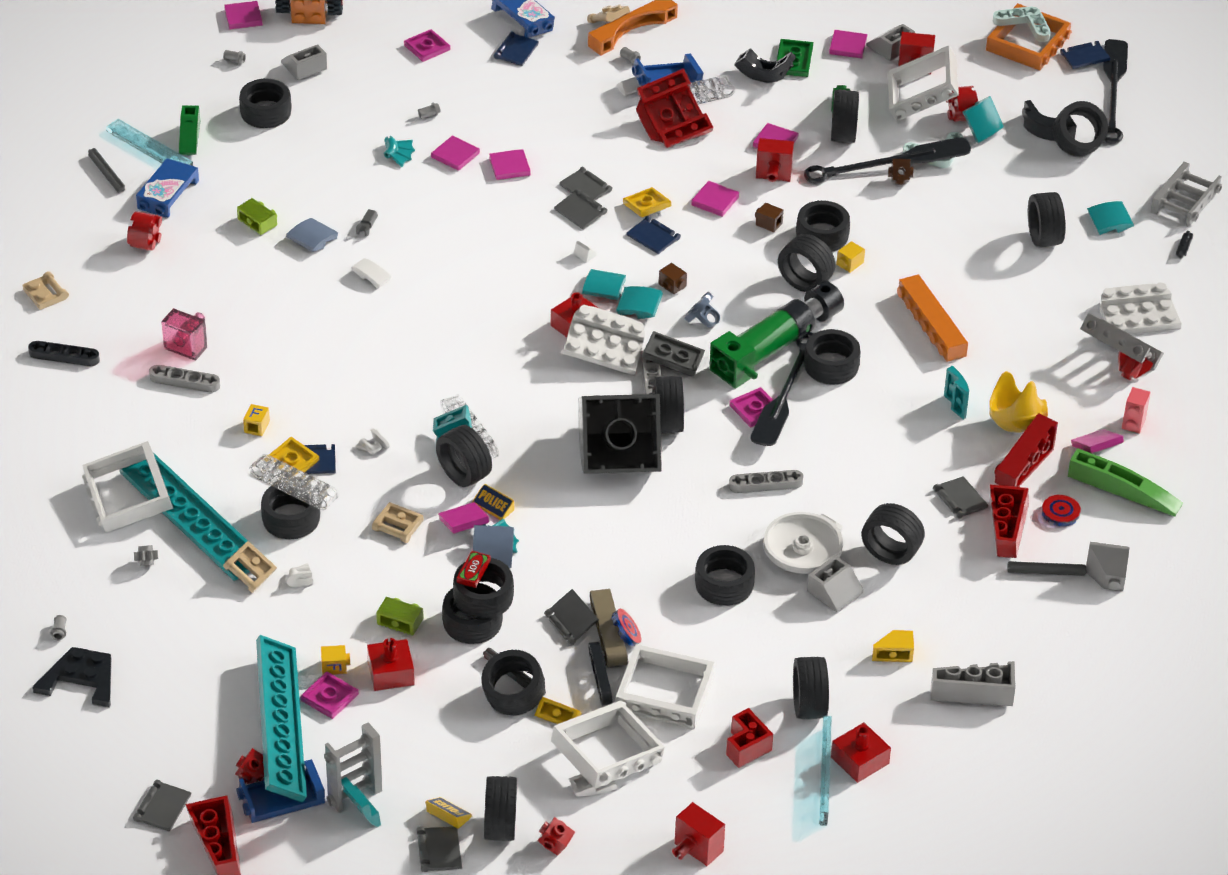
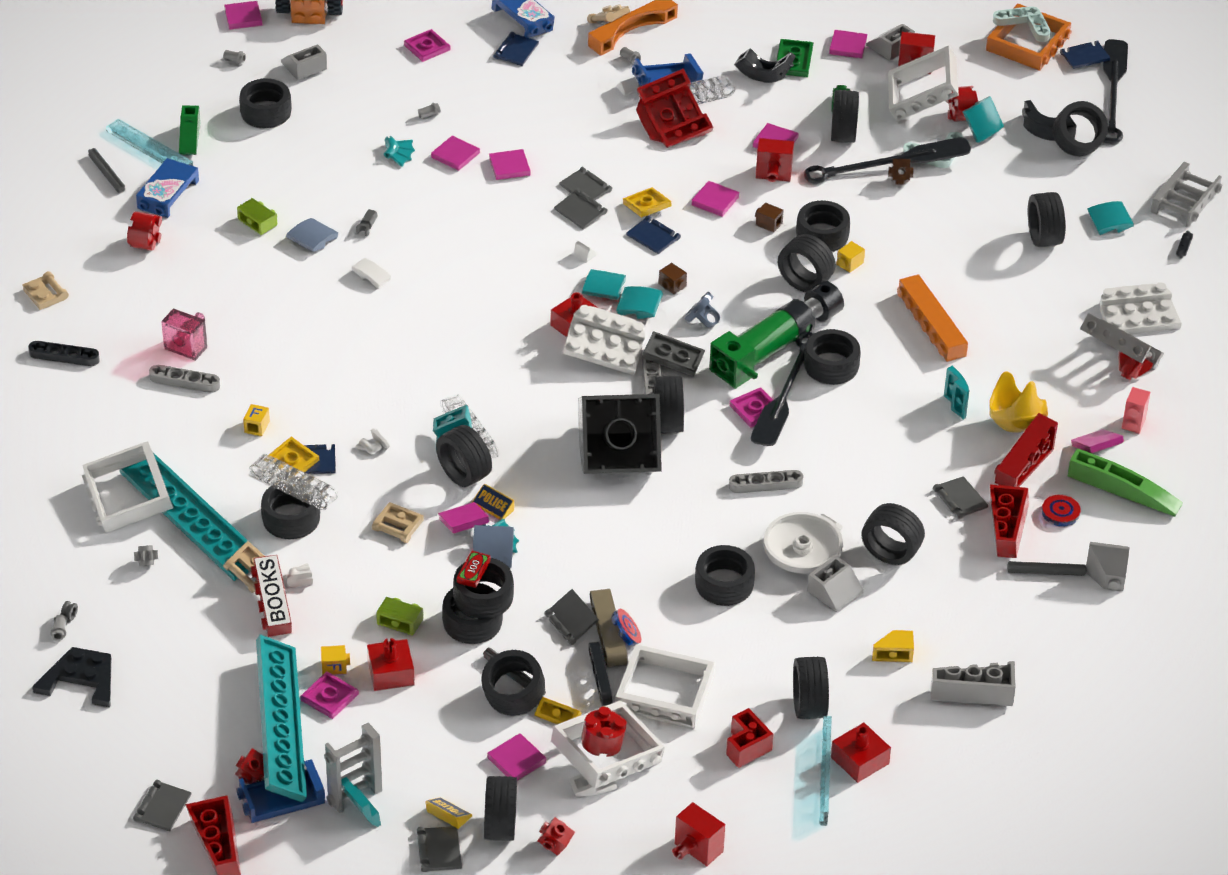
none -> dark grey bush [60,601,78,621]
none -> brick [250,554,292,637]
none -> dark pink tile [487,733,546,781]
none -> red brick [581,706,627,757]

